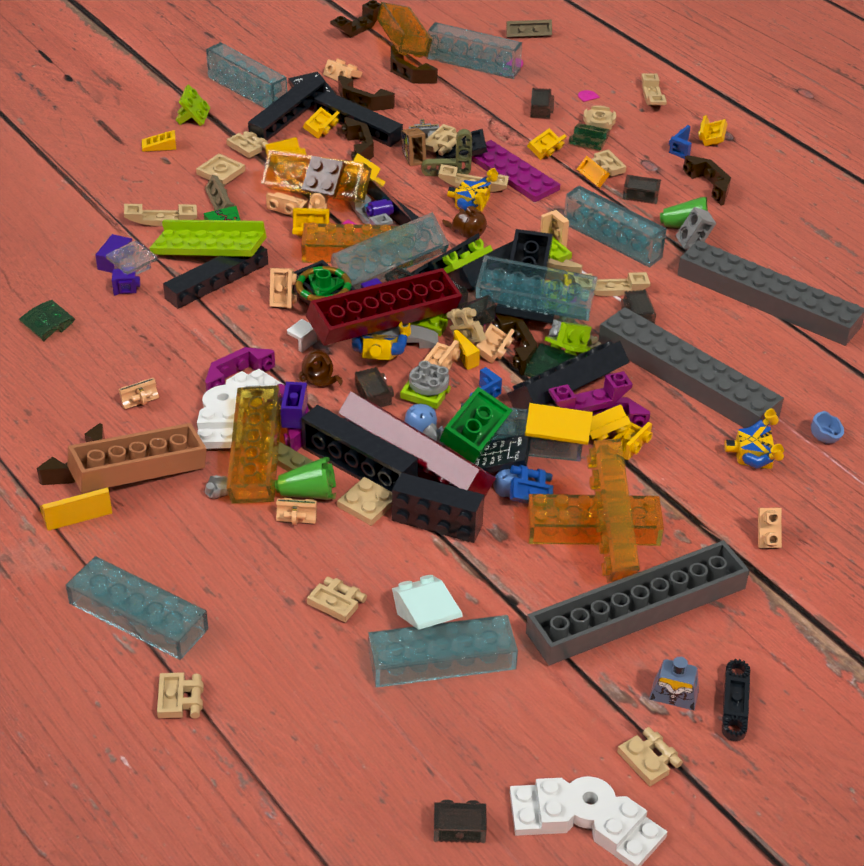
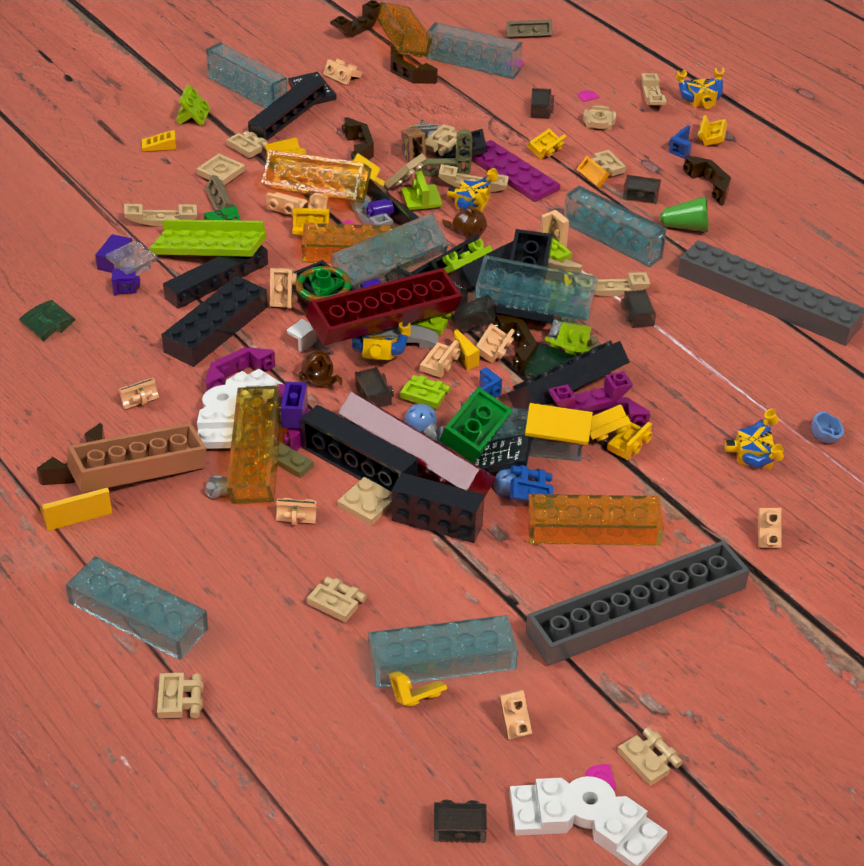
bright green cone [275,457,336,500] -> none
plate [302,156,346,198] -> none
yellow bracket [303,107,340,139] -> none
black brick [314,91,403,147] -> none
dark brown slope [338,75,395,111] -> none
light aqua slope [392,575,463,630] -> none
light grey tile [409,361,449,395] -> none
tan plate [447,307,486,343] -> none
clear green slope [569,123,610,150] -> none
clear yellow brick [586,438,640,583] -> none
dark grey brick [598,307,784,428] -> none
sand blue torso [649,657,699,711] -> none
light grey brick [675,207,716,249] -> none
black plate [722,659,750,741] -> none
none -> black brick [161,276,268,367]
none -> tan plate [384,153,427,189]
none -> yellow bracket [389,671,448,707]
none -> lime bracket [402,171,442,210]
none -> light nougat hips [498,689,532,740]
none -> dark pink piece [585,764,616,790]
none -> torso [675,67,725,109]

